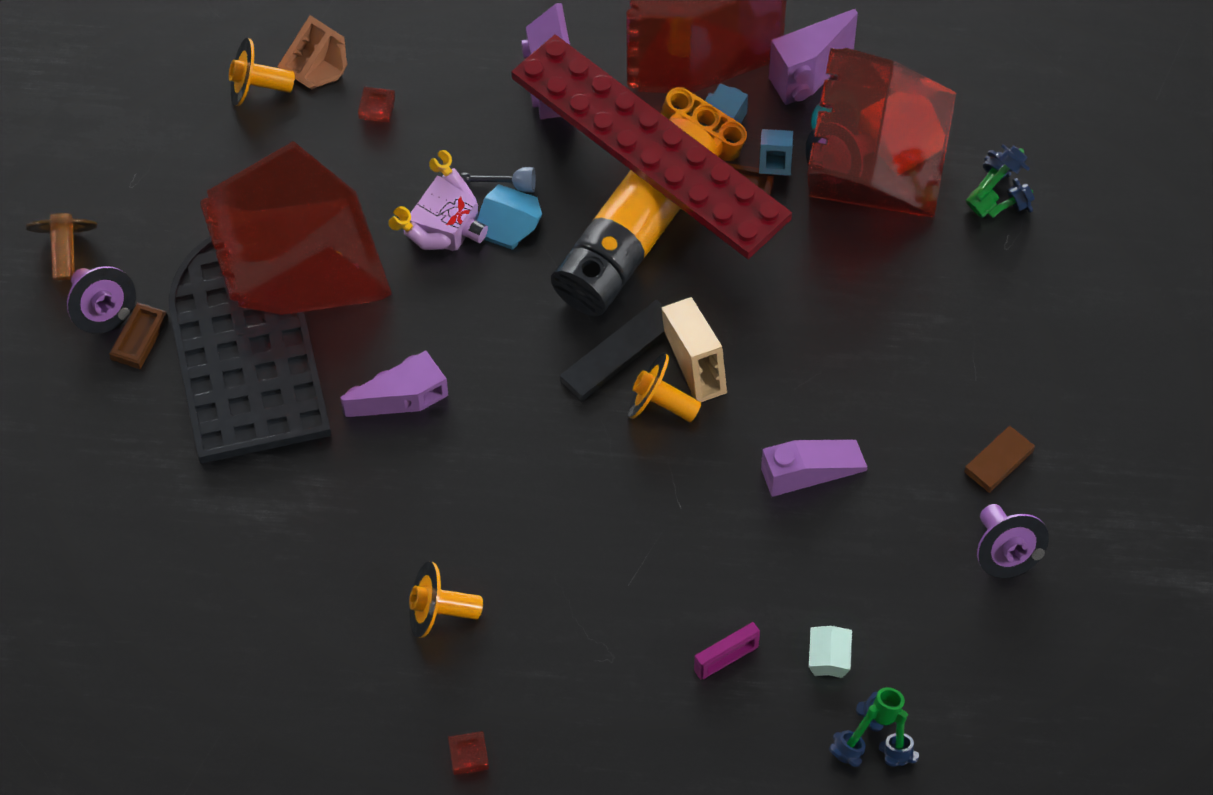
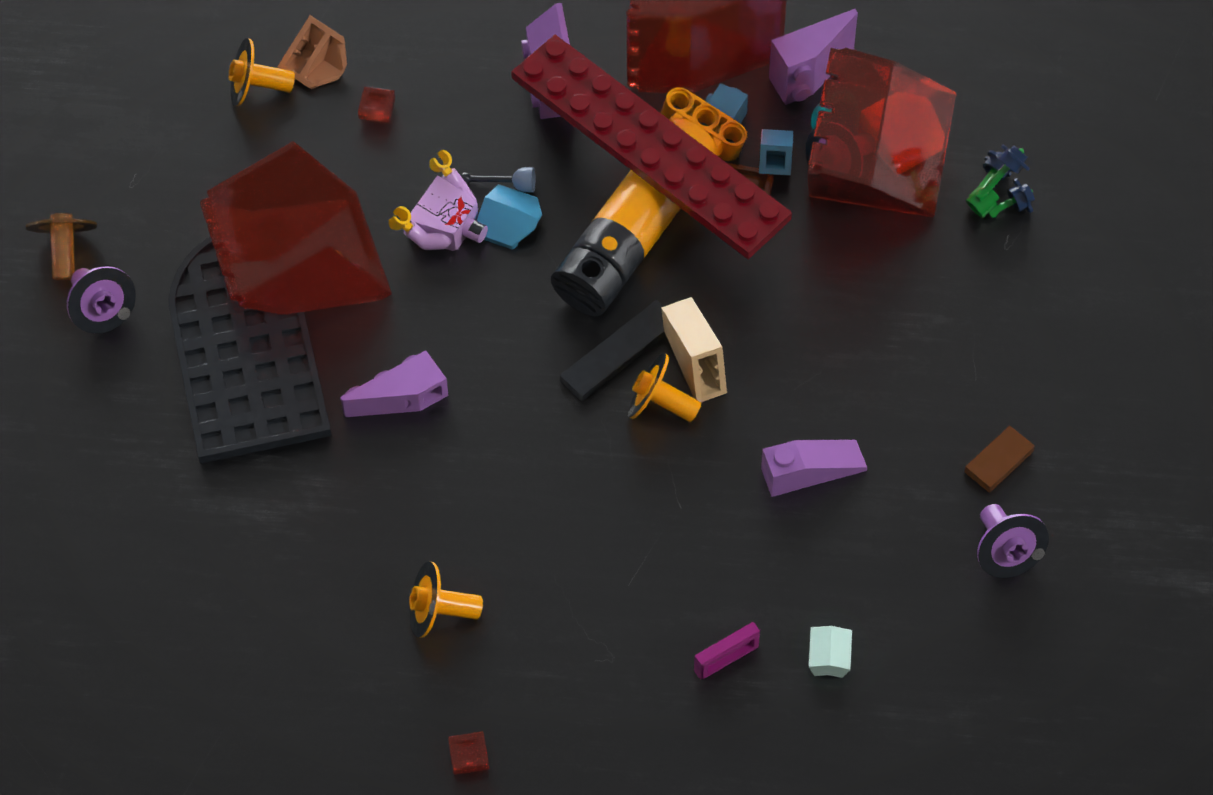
reddish brown tile [109,302,168,369] -> none
plant [829,687,919,767] -> none

